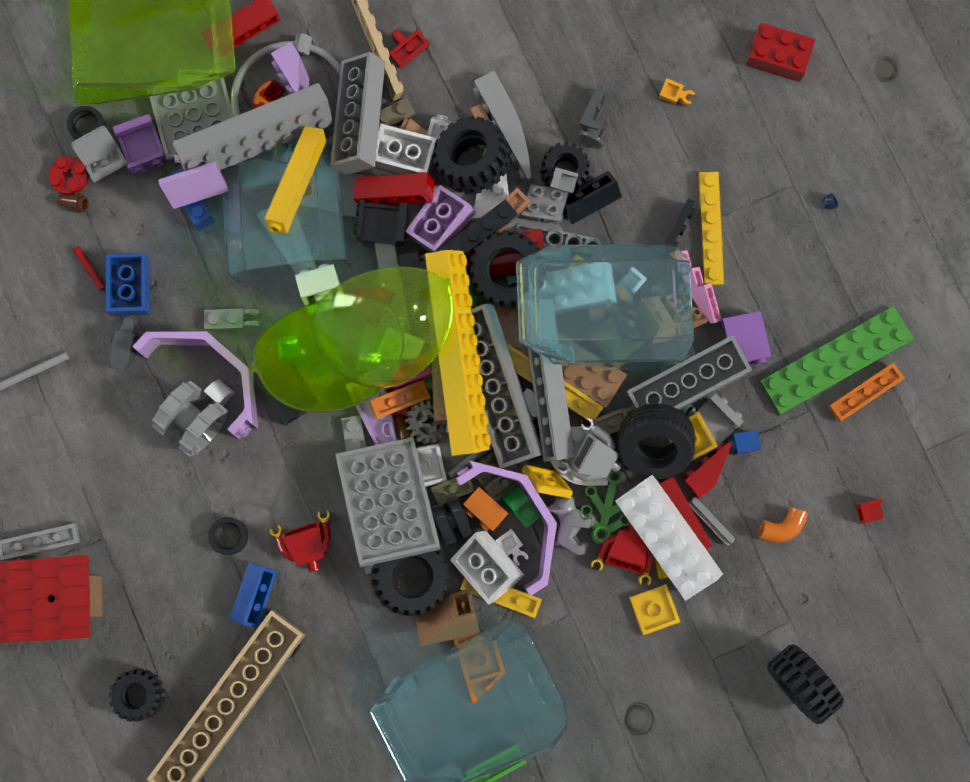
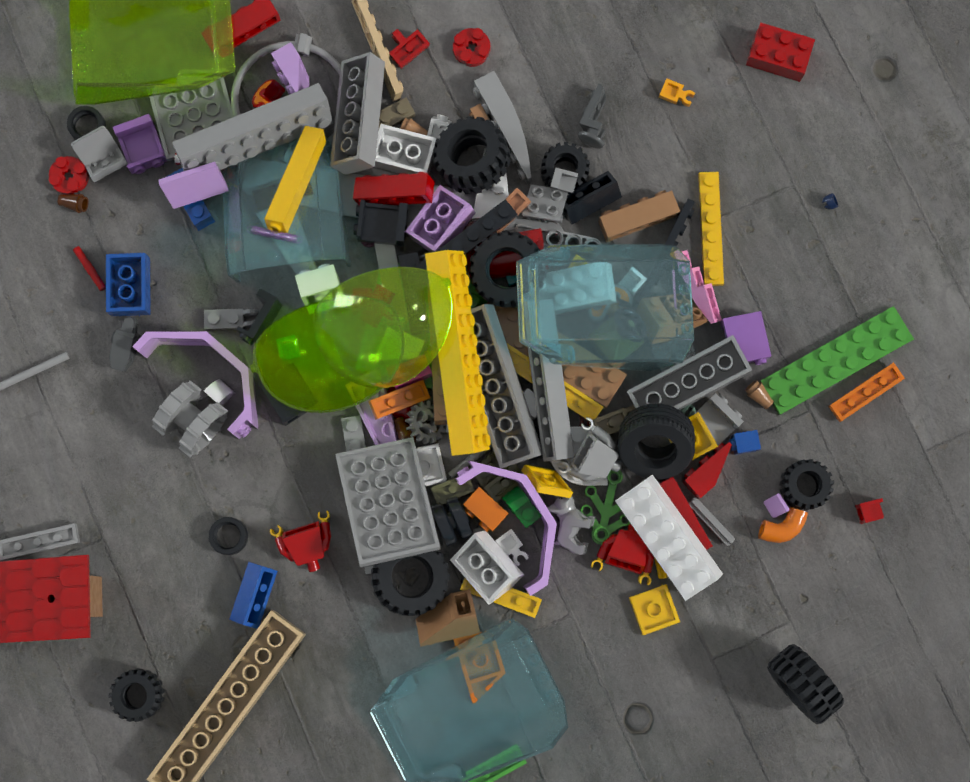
none -> black panel [236,289,282,346]
none -> medium lavender piece [247,226,302,243]
none -> red plate [453,28,491,67]
none -> medium nougat brick [598,190,680,242]
none -> medium nougat cone [745,380,774,409]
none -> lavender slope [764,493,789,518]
none -> black tyre [779,459,834,511]

